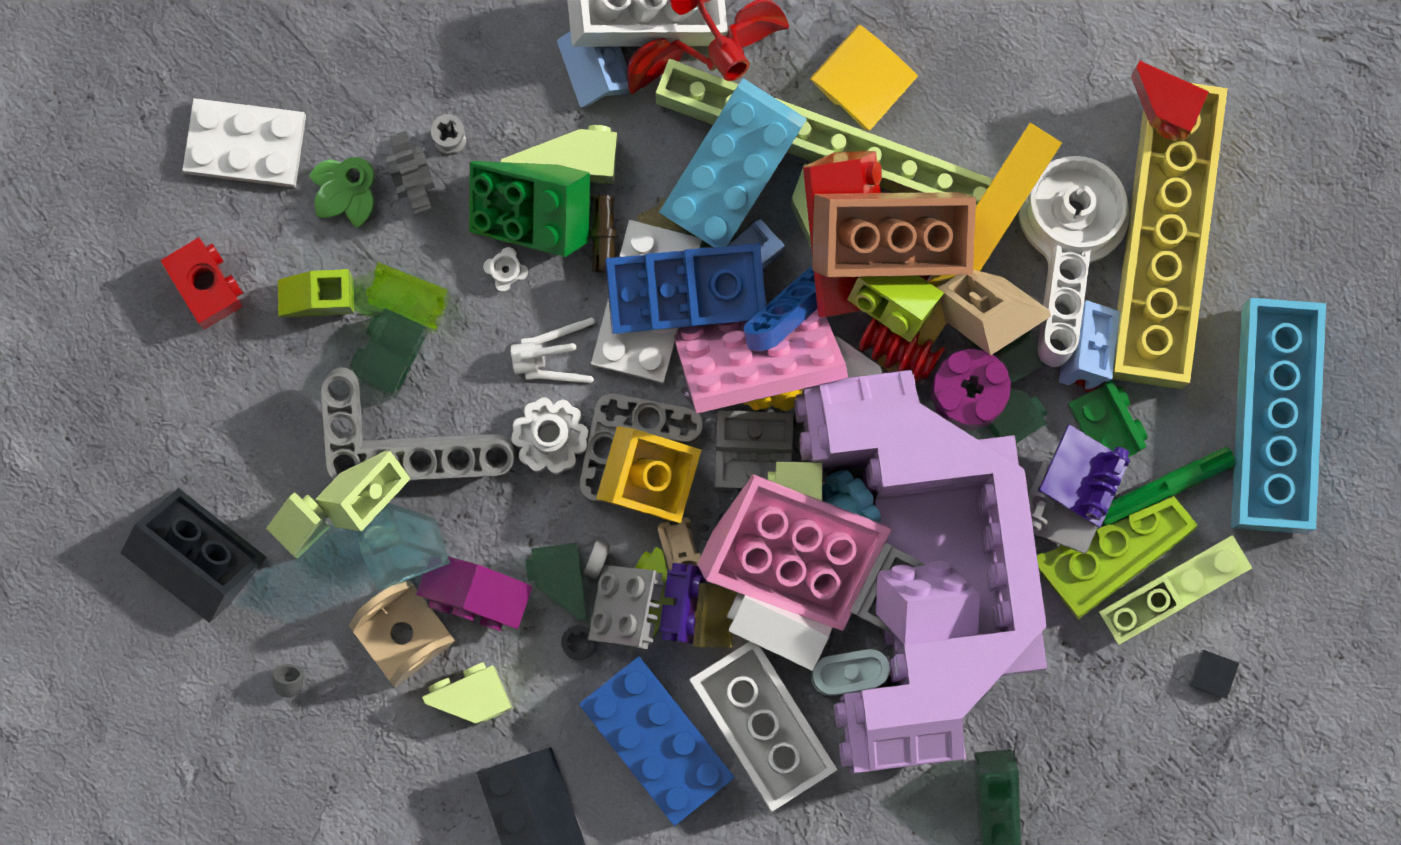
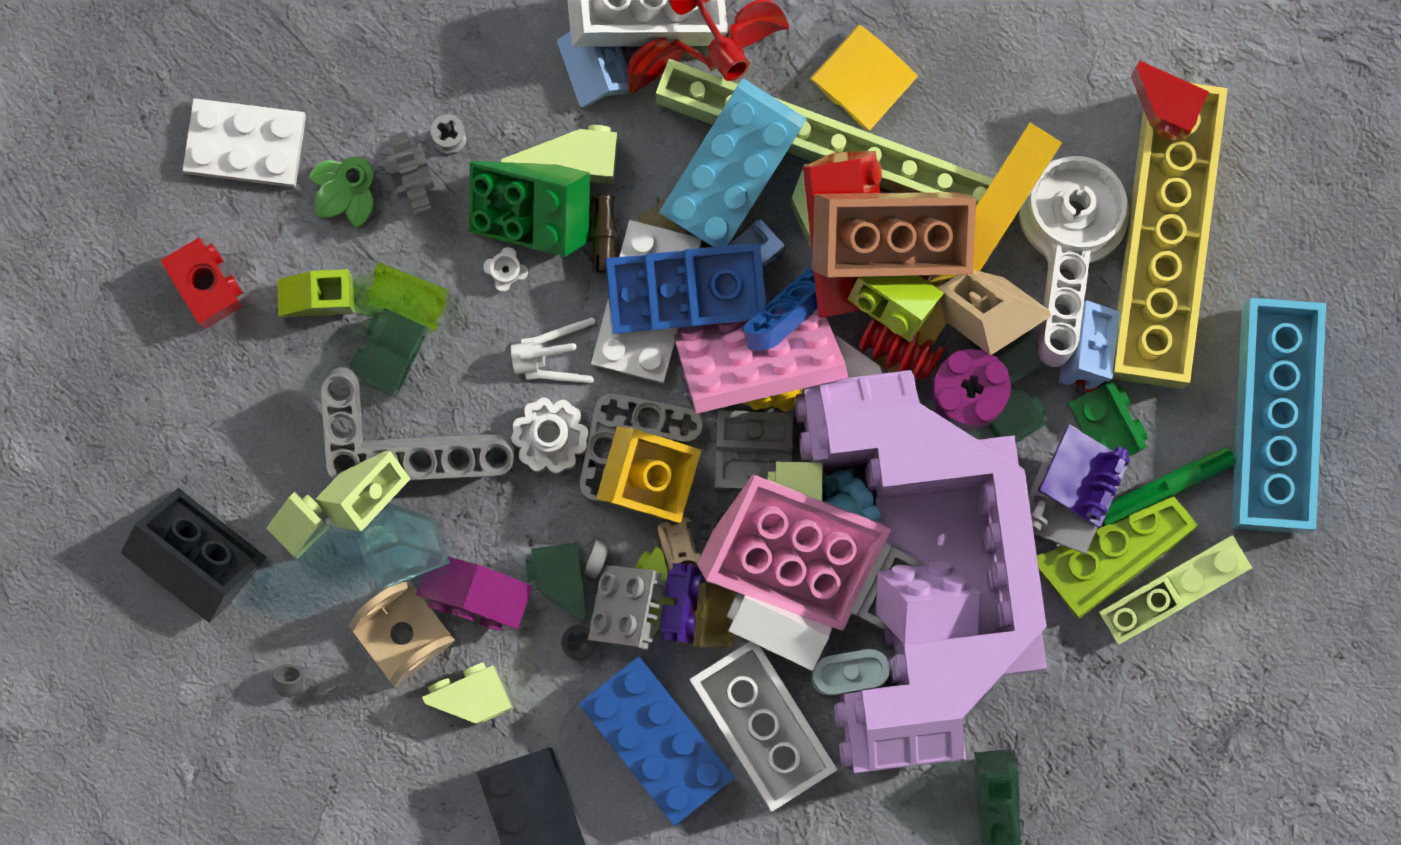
black tile [1189,650,1239,699] -> none

